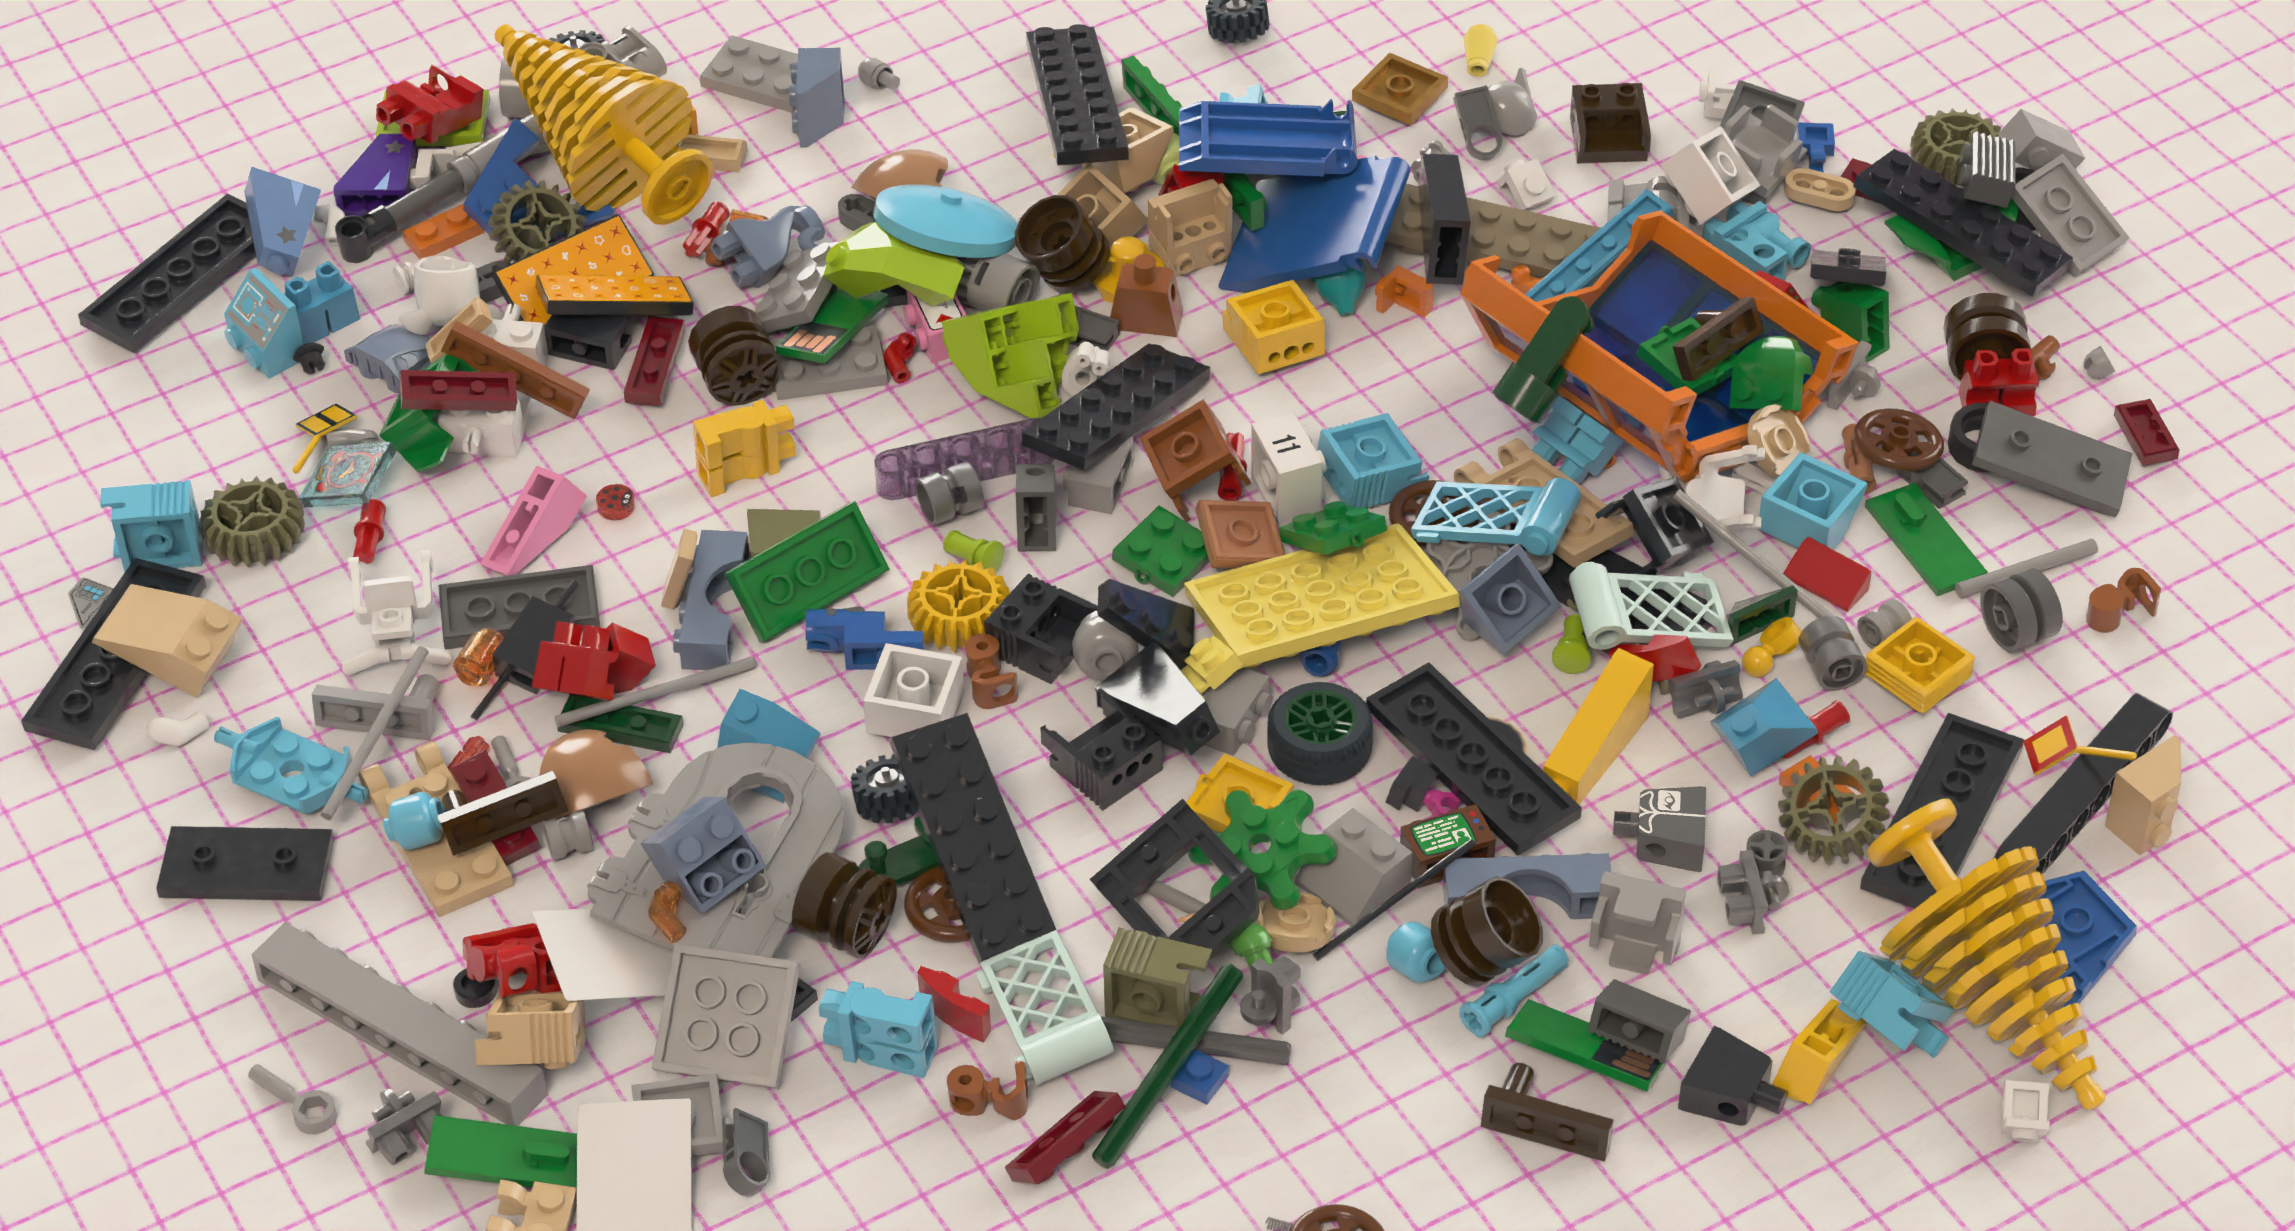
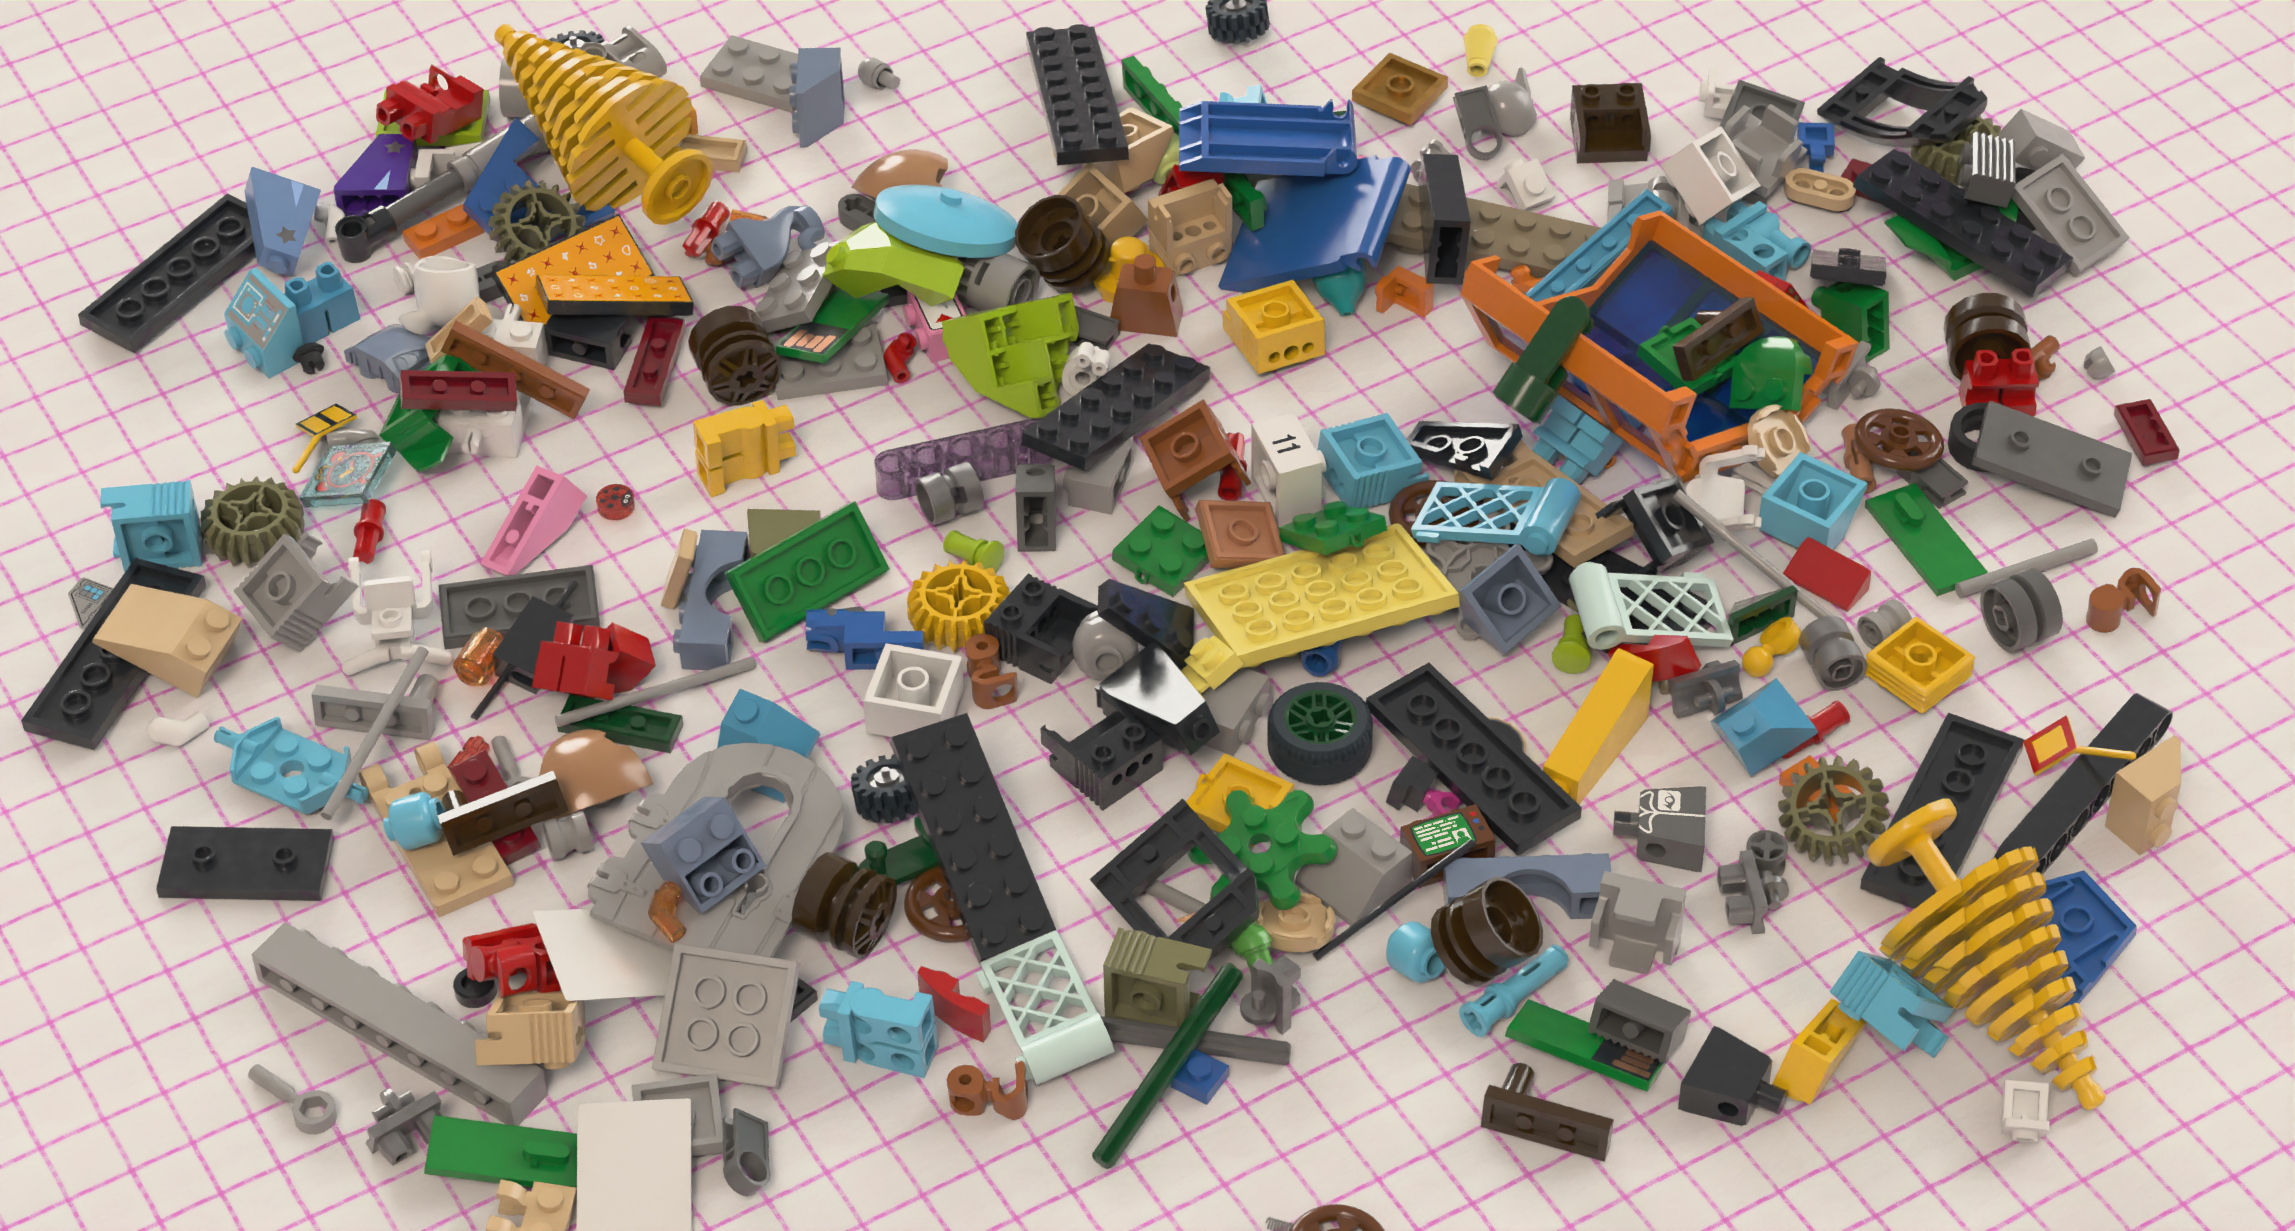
dark red plate [1004,1091,1126,1184] -> none
none -> light grey piece [234,533,358,652]
none -> black wing [1407,421,1523,480]
none -> black wedge [1817,57,1988,148]

